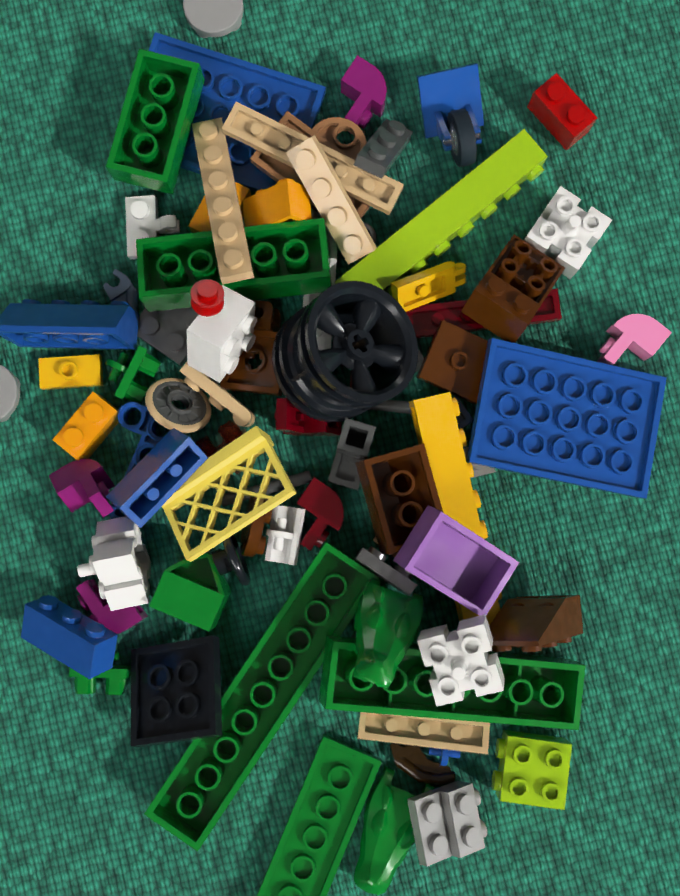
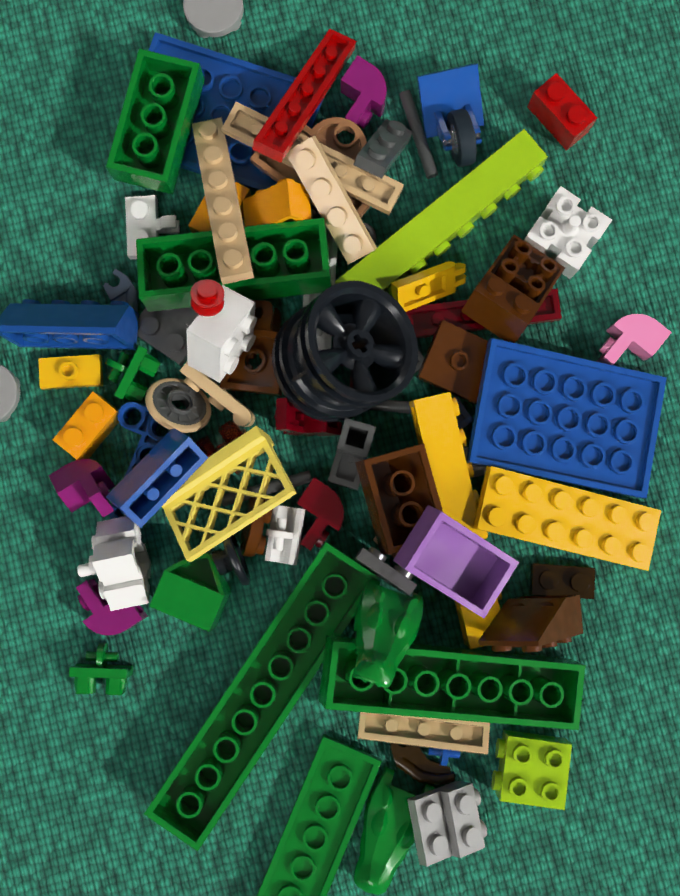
blue brick [21,595,118,679] -> none
black plate [131,635,222,747] -> none
white brick [417,614,505,707] -> none
none -> red plate [252,29,357,163]
none -> dark grey piece [399,90,438,179]
none -> yellow plate [473,466,661,571]
none -> dark brown plate [529,563,595,599]

